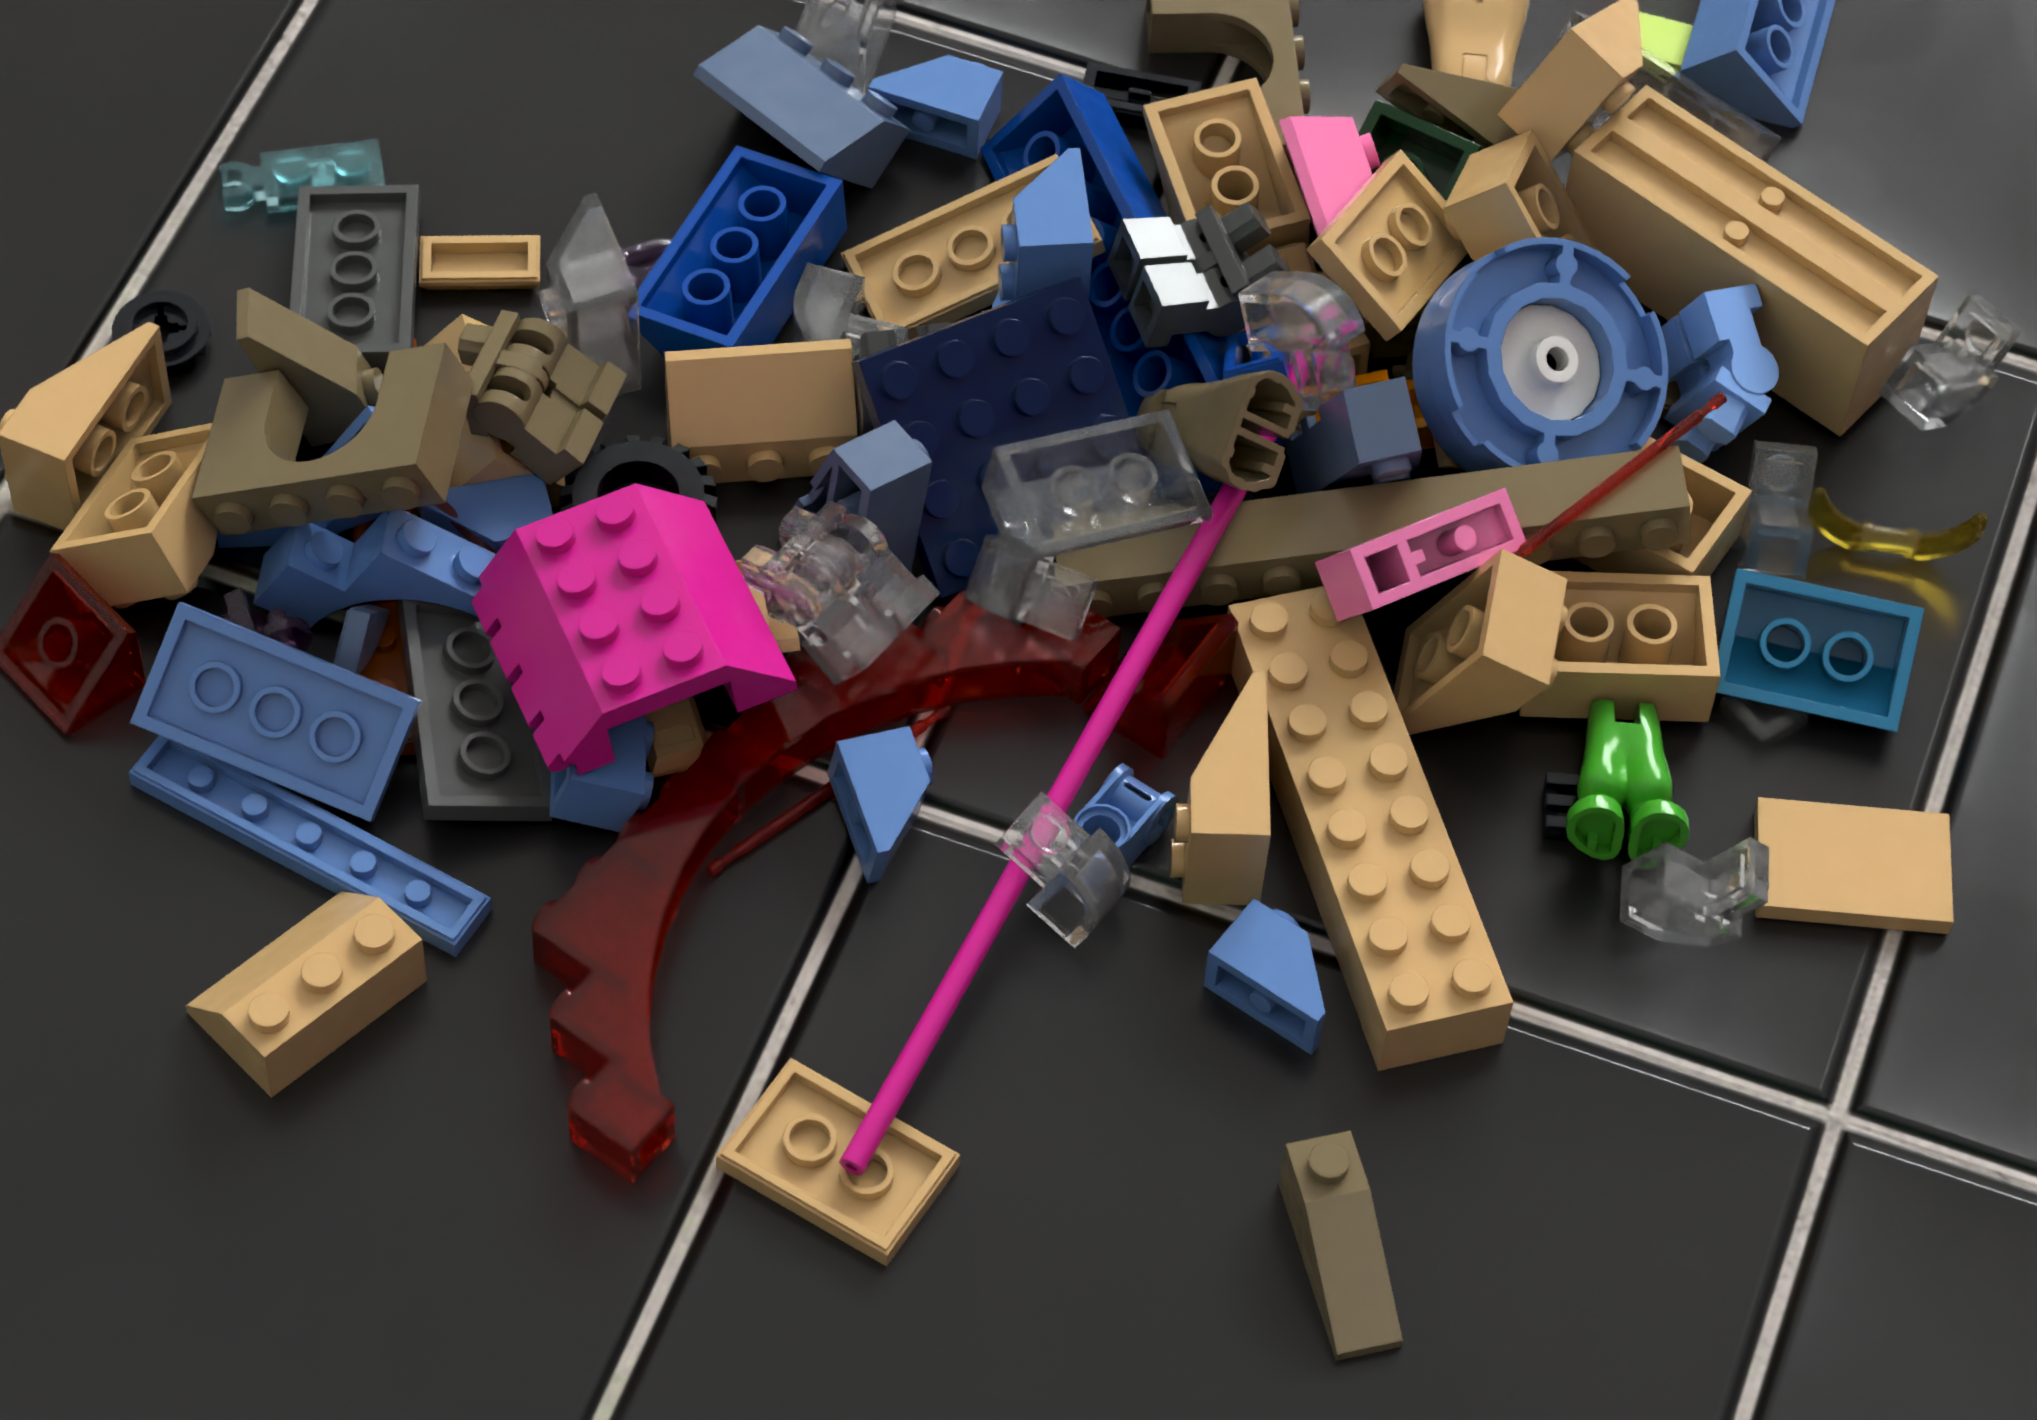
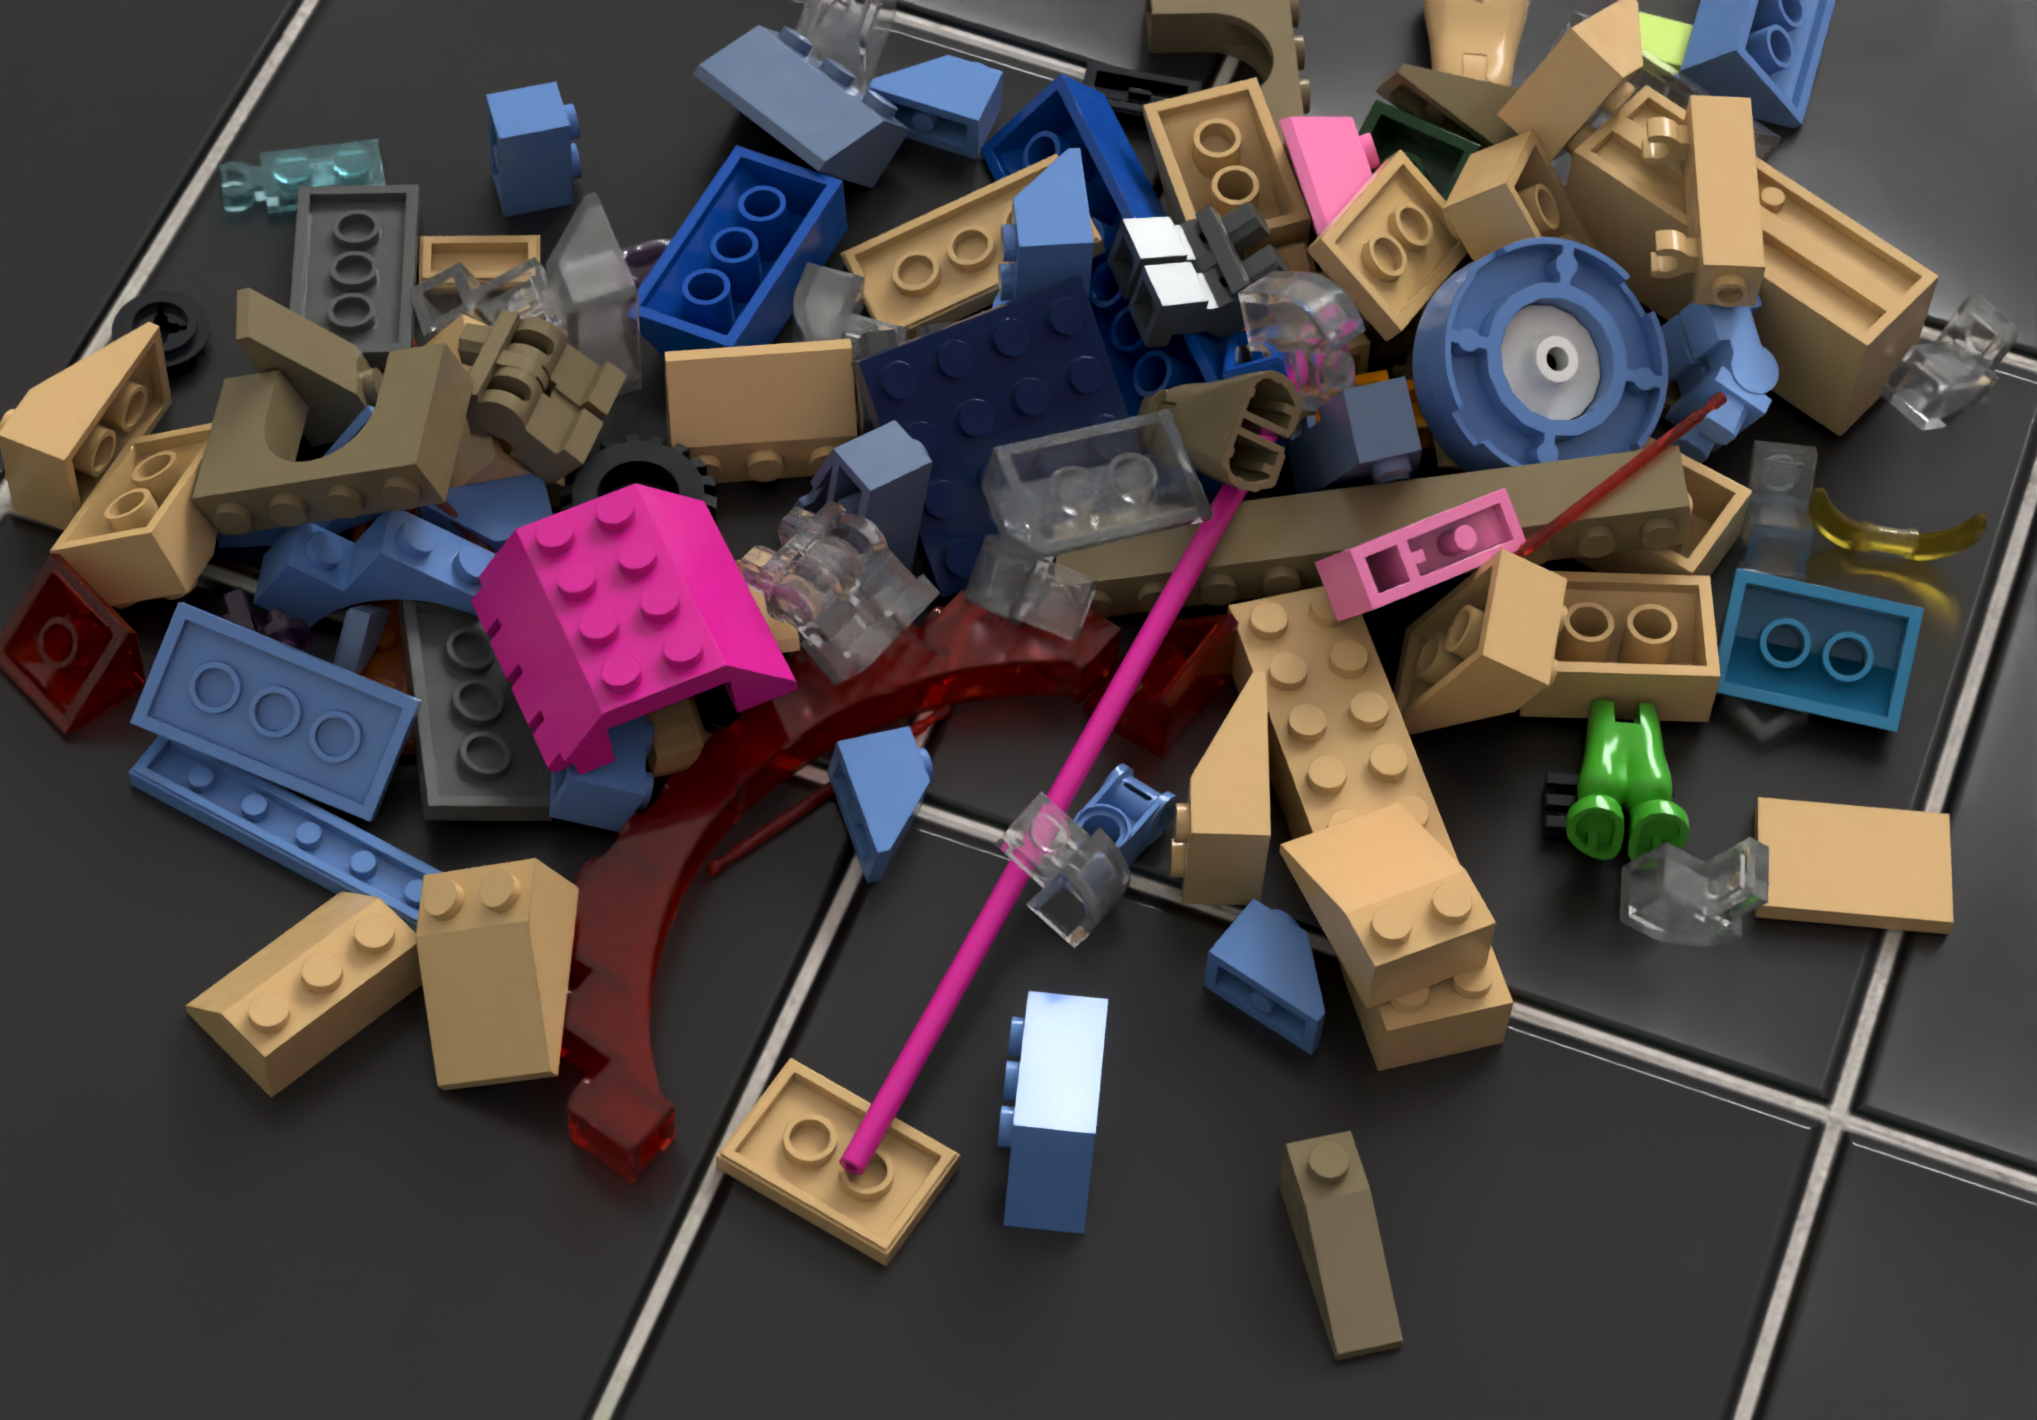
none -> clear brick [408,257,562,341]
none -> tan slope [416,858,579,1091]
none -> medium blue brick [486,82,582,217]
none -> wedge [997,991,1108,1234]
none -> tan slope [1279,802,1496,1009]
none -> tan brick [1641,95,1766,307]

